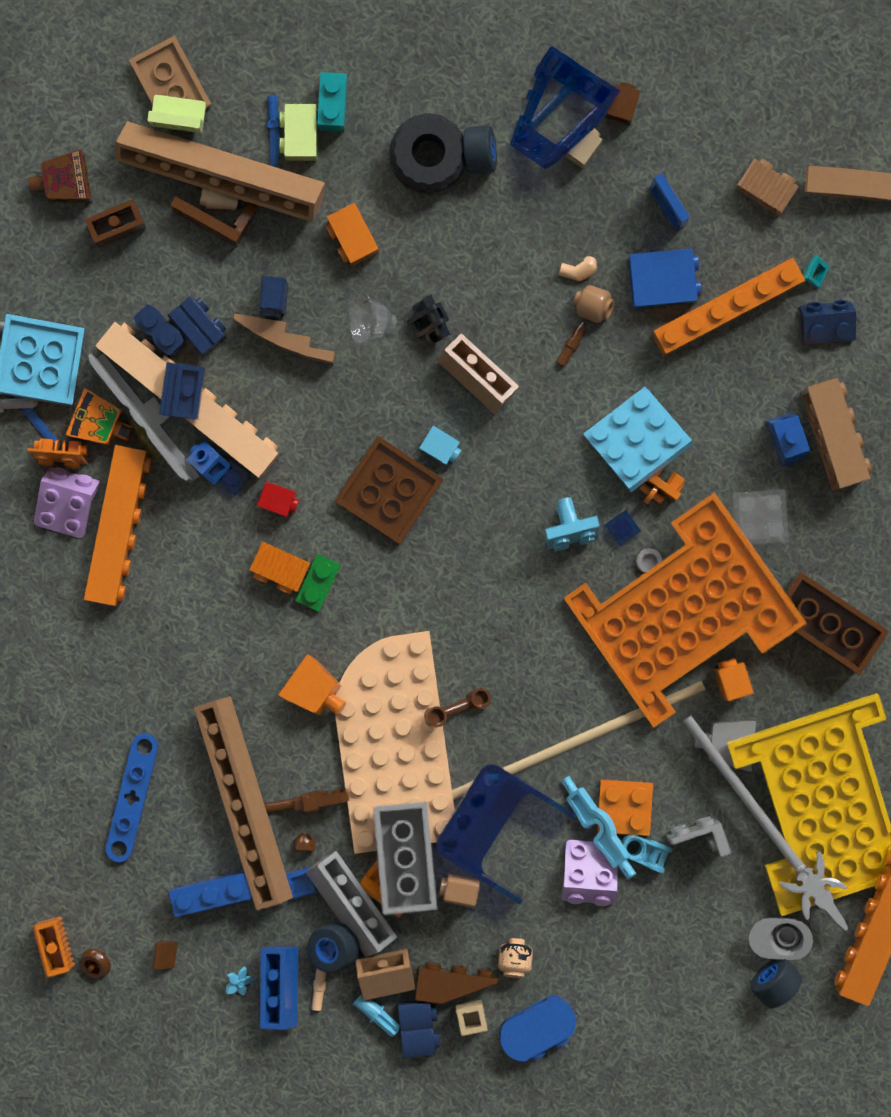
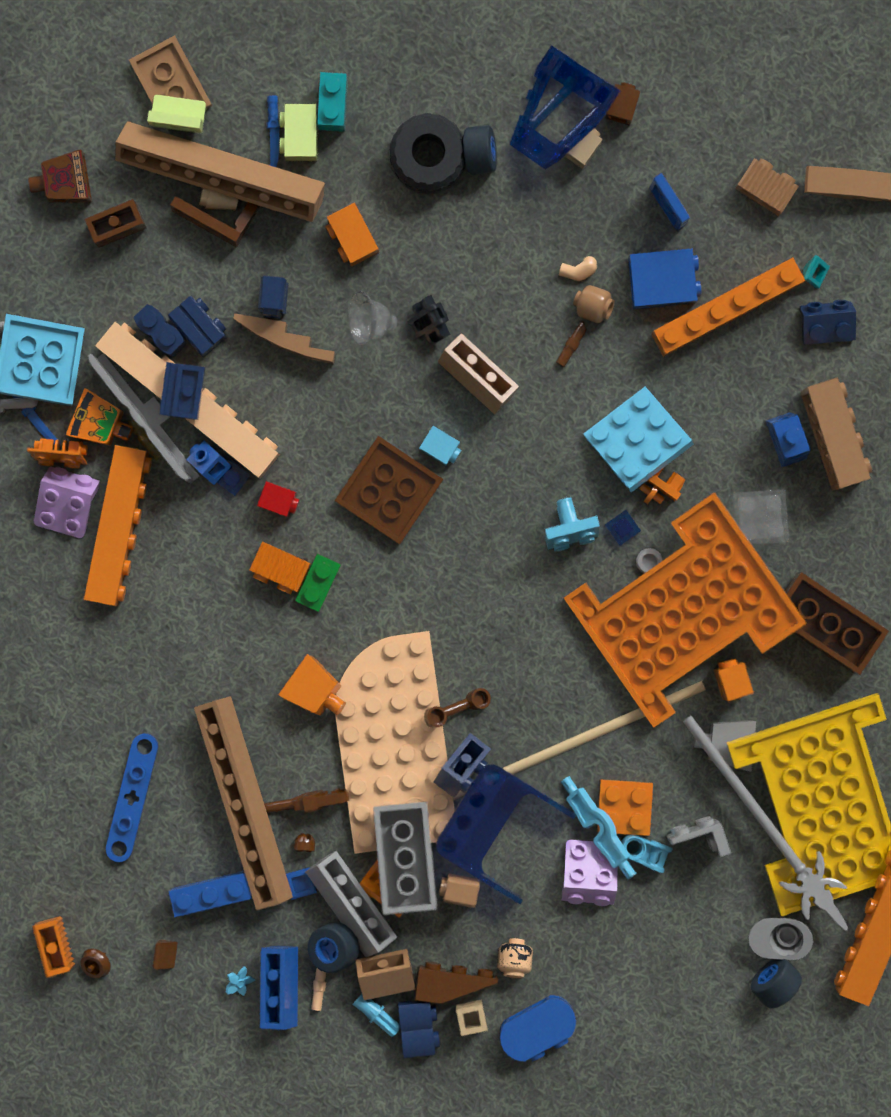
none -> dark blue brick [433,733,491,798]

